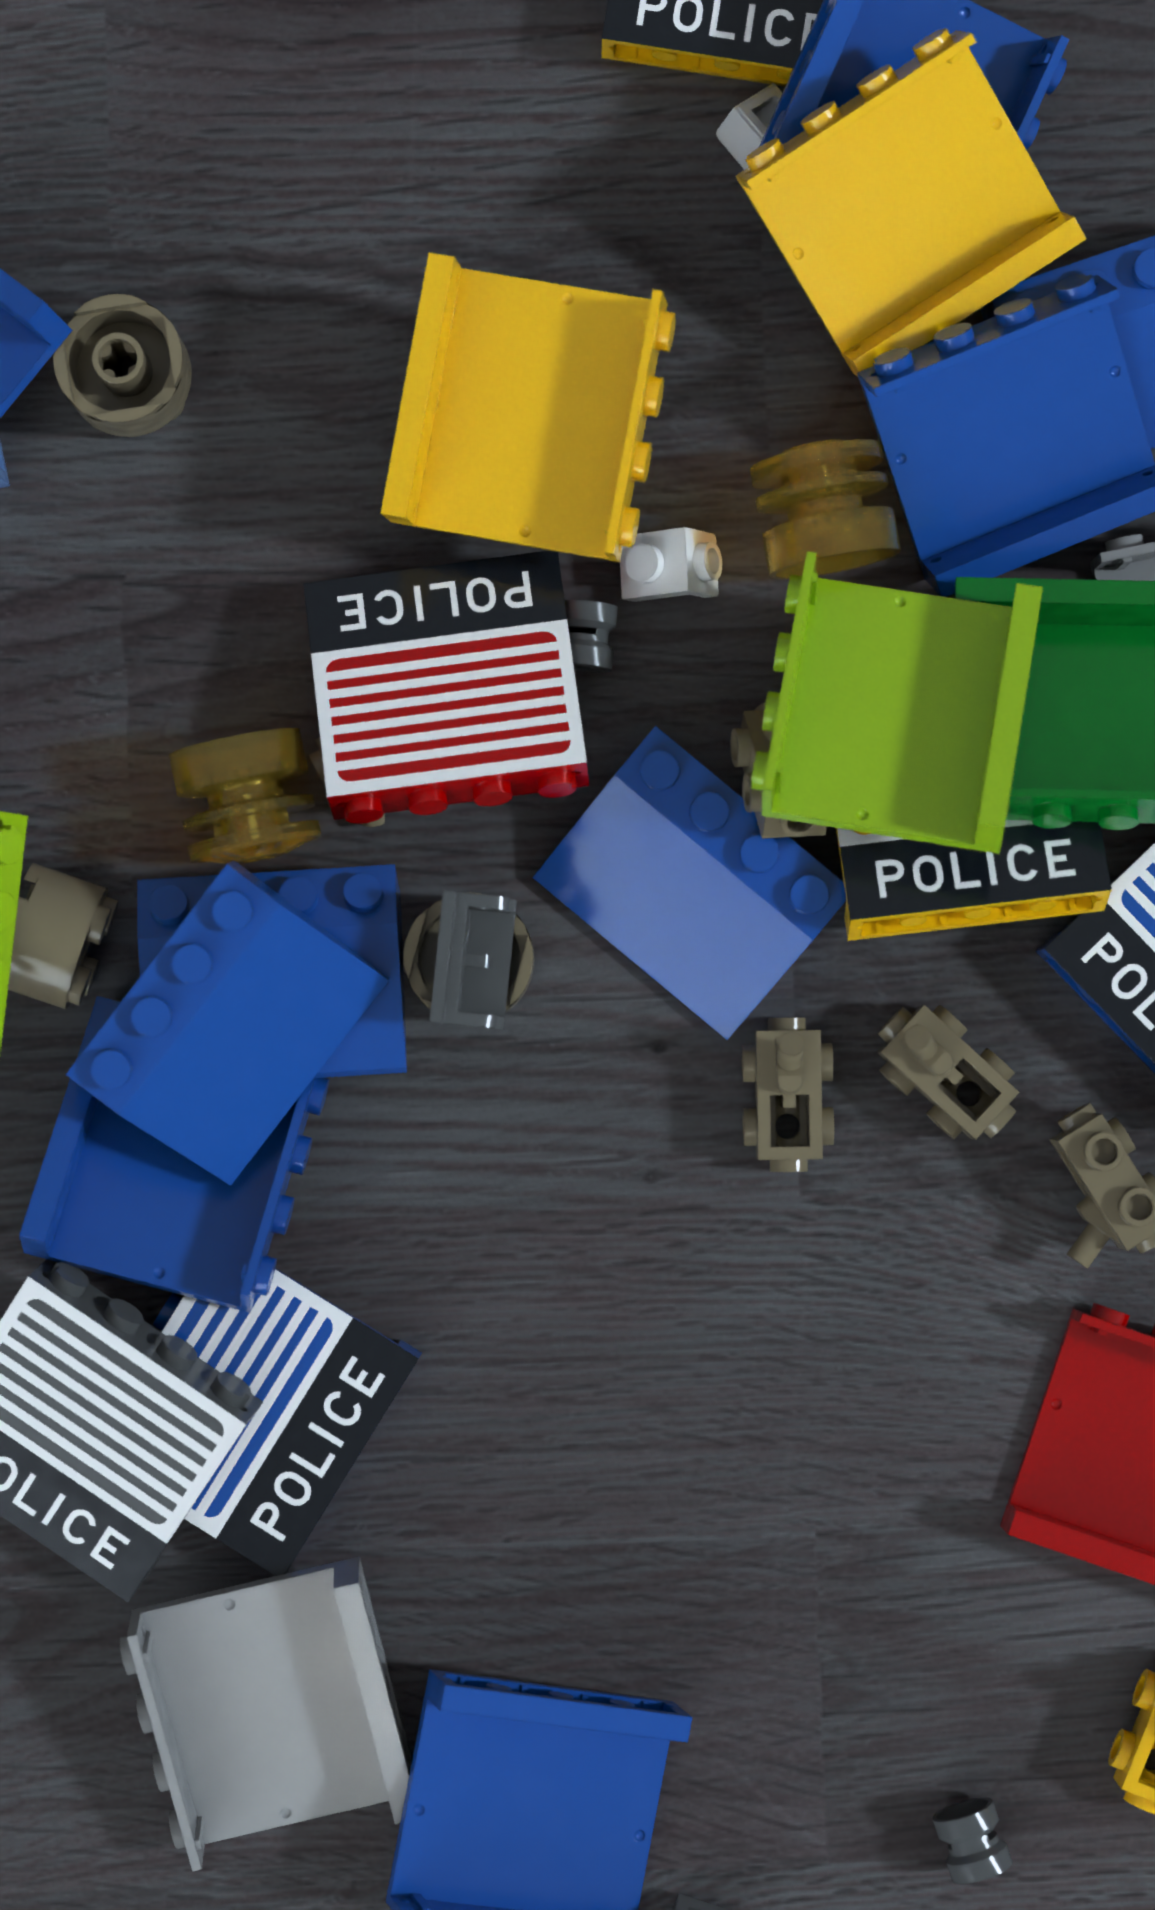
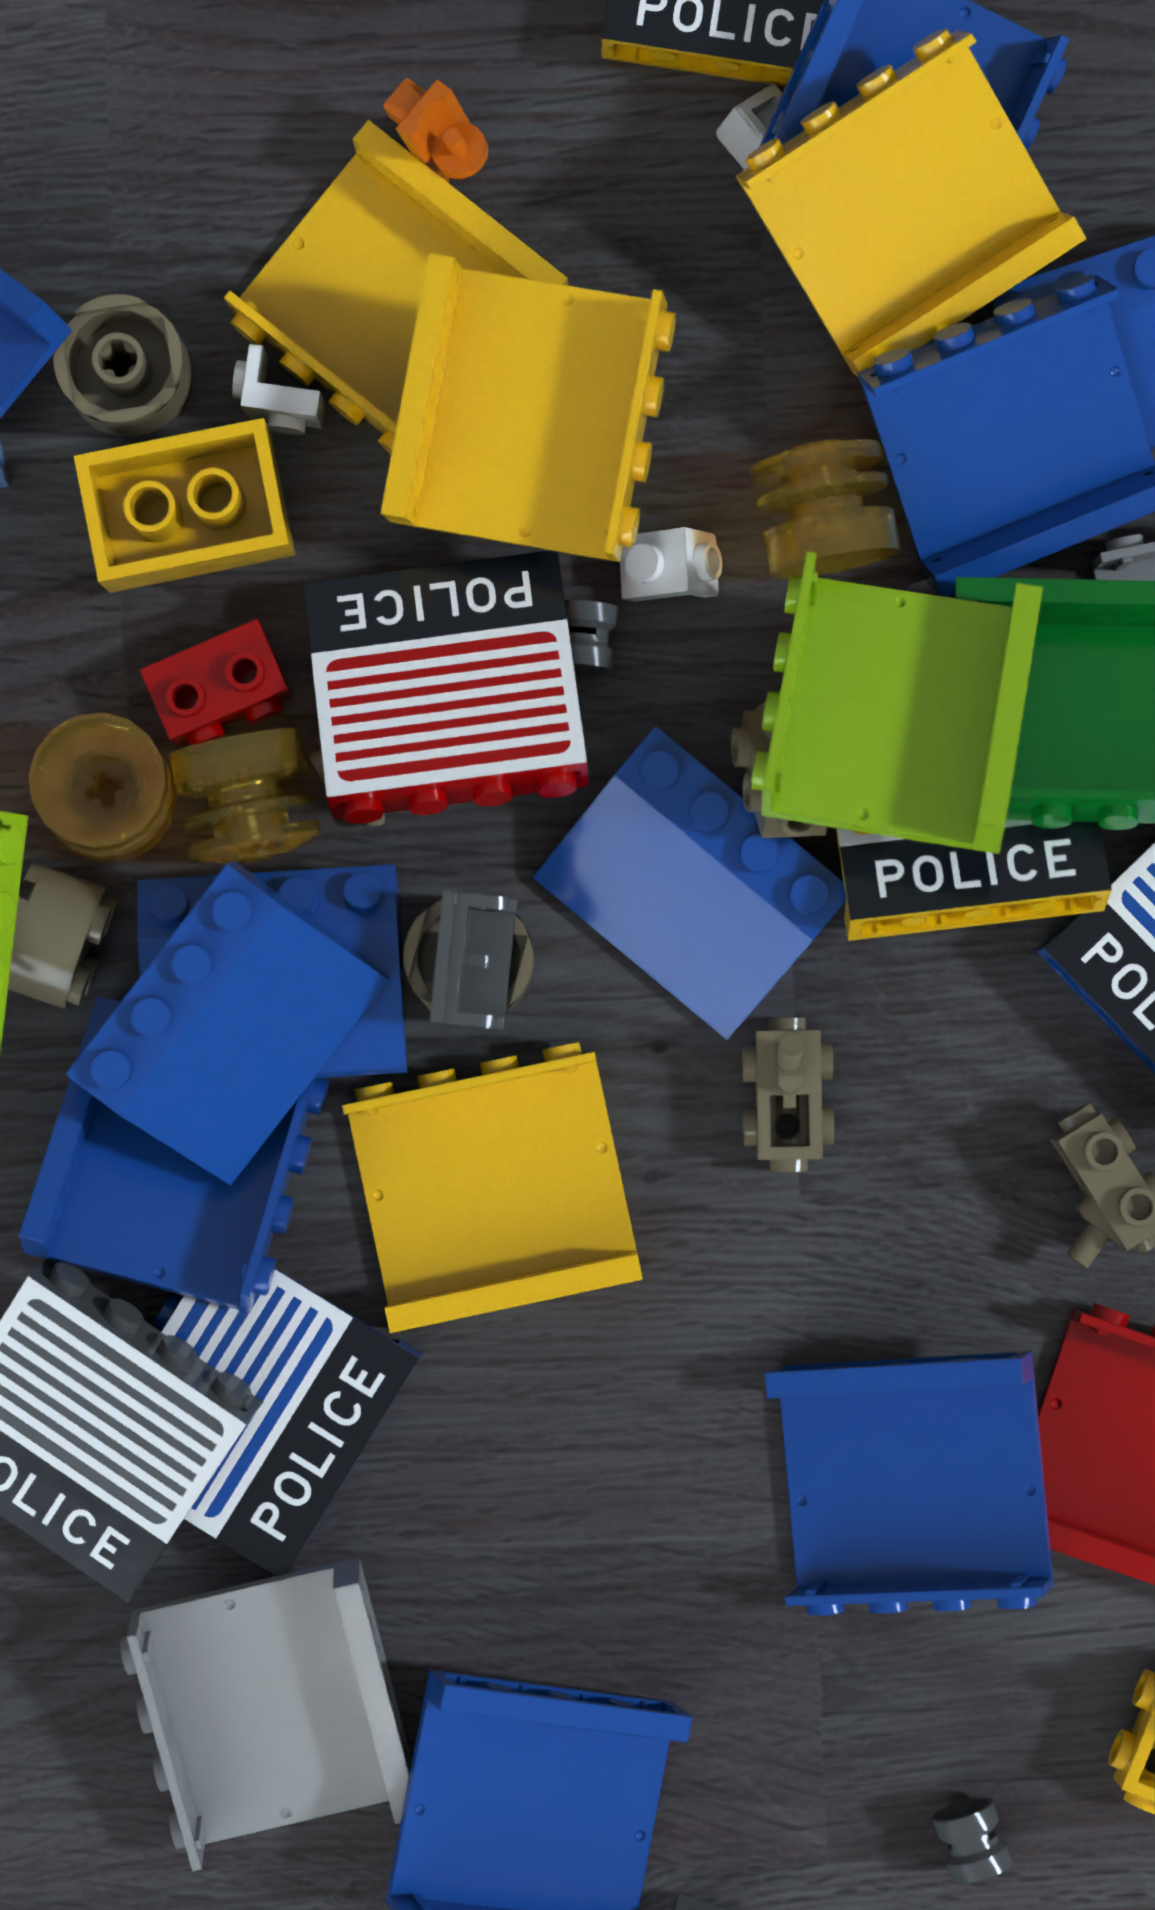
dark tan brick [876,1005,1020,1140] -> none
none -> clear yellow wheel [28,712,177,863]
none -> yellow brick [74,418,296,593]
none -> red brick [140,619,293,750]
none -> yellow panel [224,119,568,454]
none -> white bracket [232,344,325,435]
none -> yellow panel [342,1042,643,1333]
none -> orange hips [383,78,489,183]
none -> blue panel [765,1351,1054,1616]

